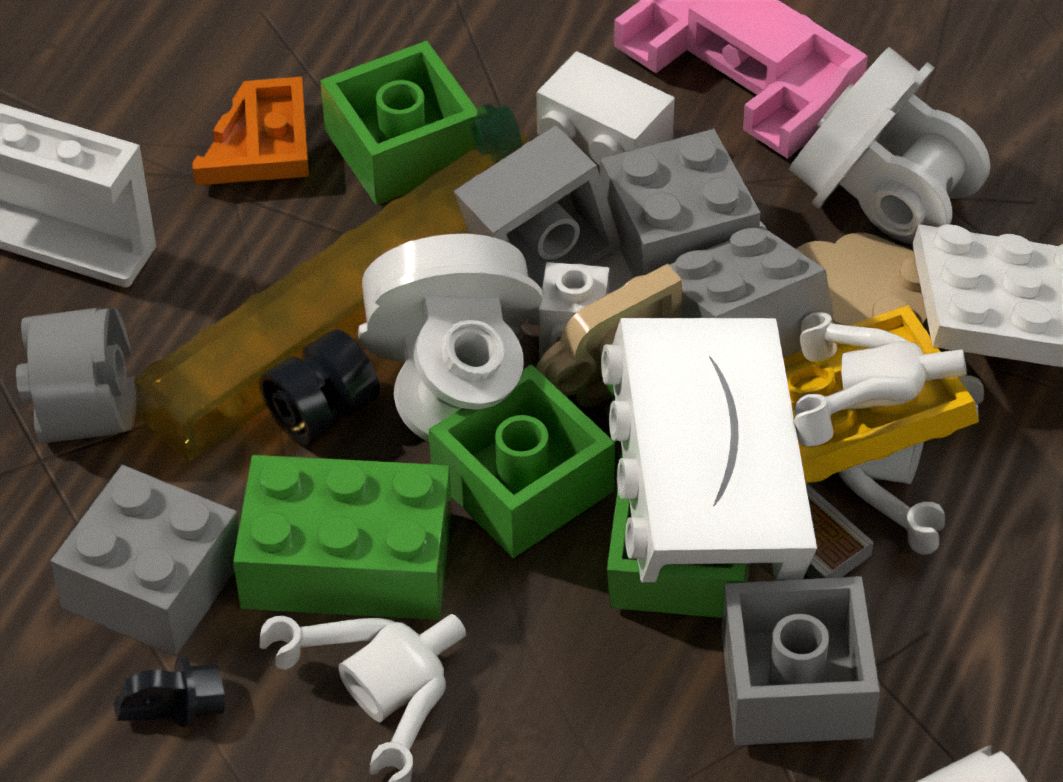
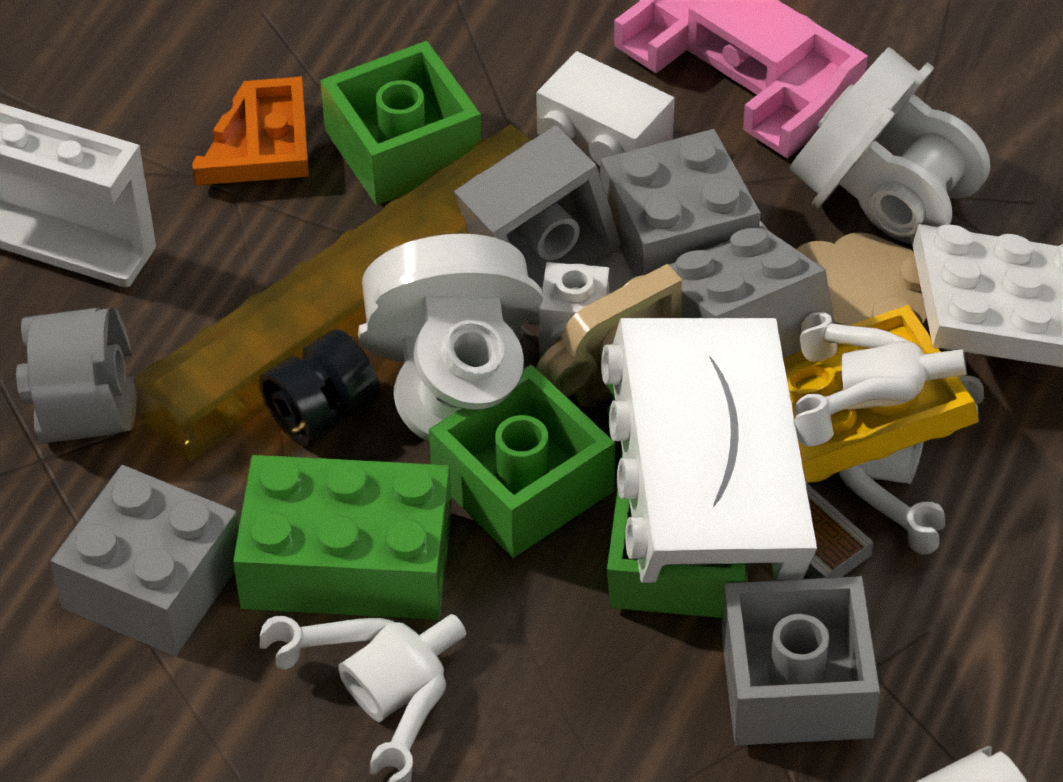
black piece [114,657,225,727] -> none
clear green plate [471,103,522,163] -> none

